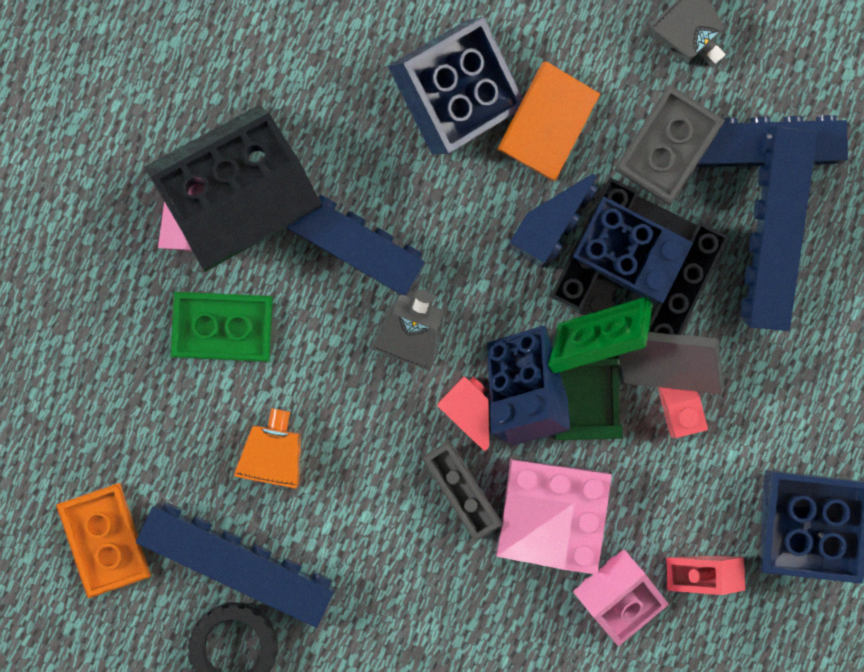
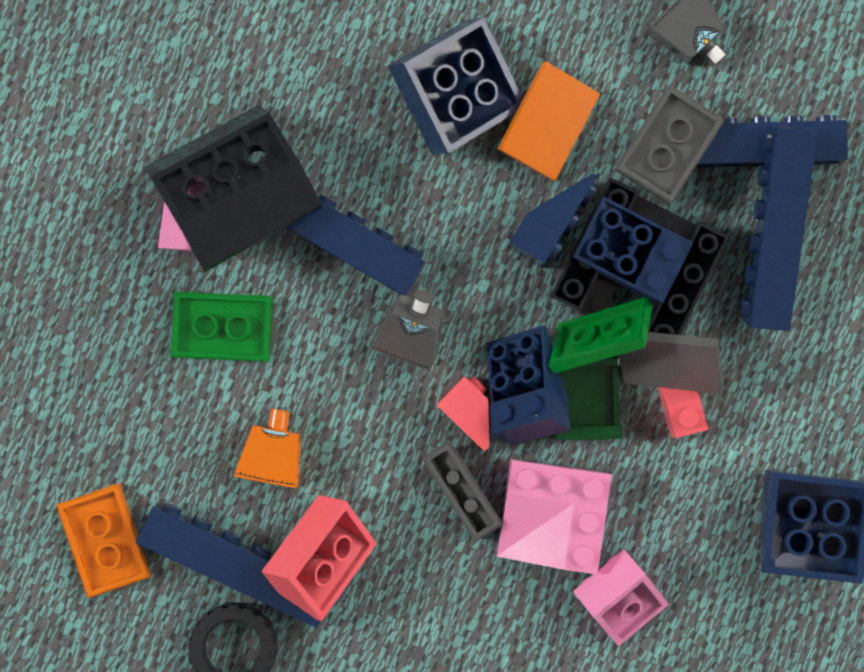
coral slope [666,555,745,595] -> none
none -> coral slope [261,495,377,621]

